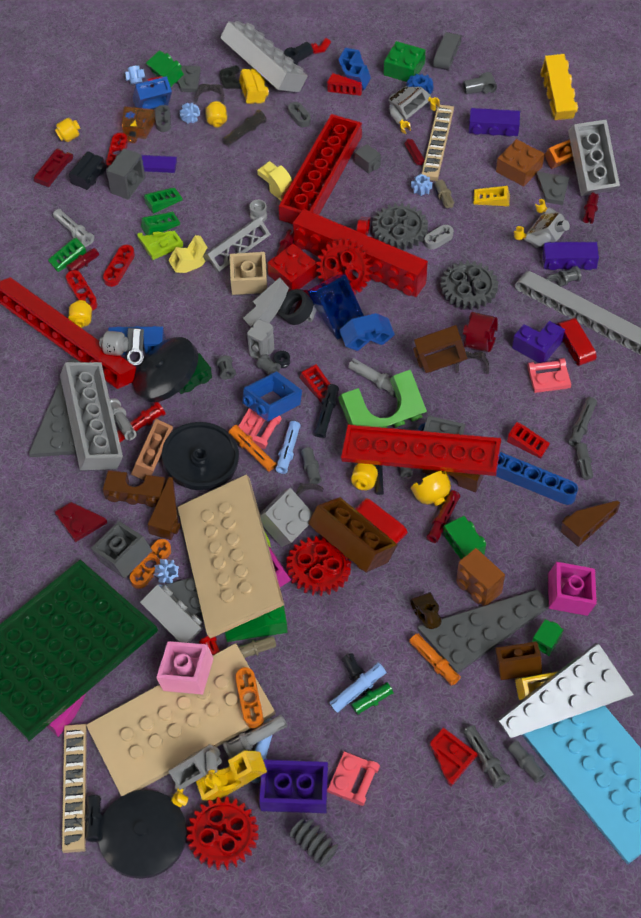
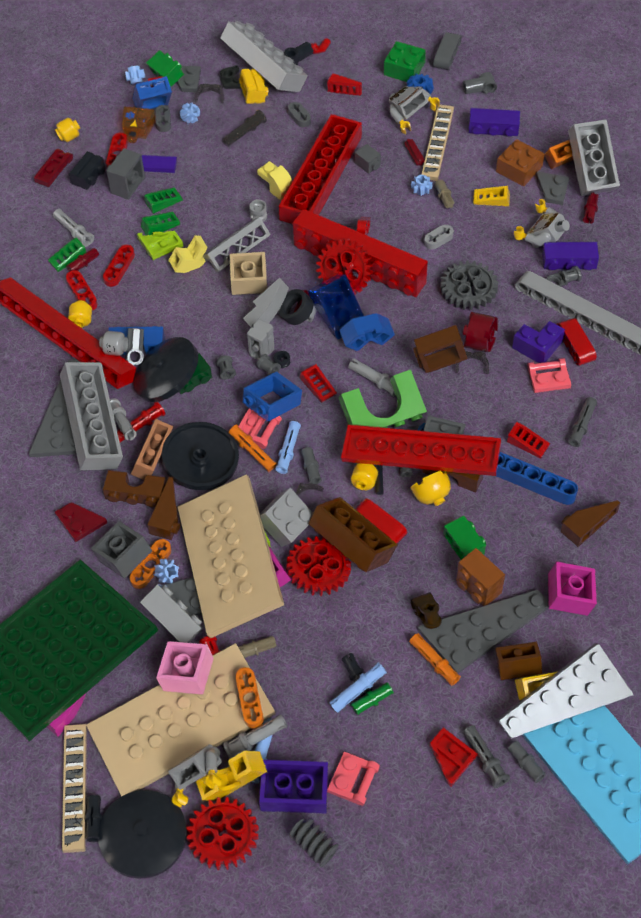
yellow head [205,101,227,127] -> none
green slope [225,605,288,642] -> none
red brick [267,244,318,292] -> none
dark red axle [277,229,294,255] -> none
black pin [314,384,339,439] -> none
blue brick [338,47,371,90] -> none
dark grey gear [372,203,428,250] -> none
dark red pin [426,490,461,543] -> none
green brick [532,619,564,656] -> none
yellow wedge [540,54,578,120] -> none
dark grey axle [575,443,593,480] -> none

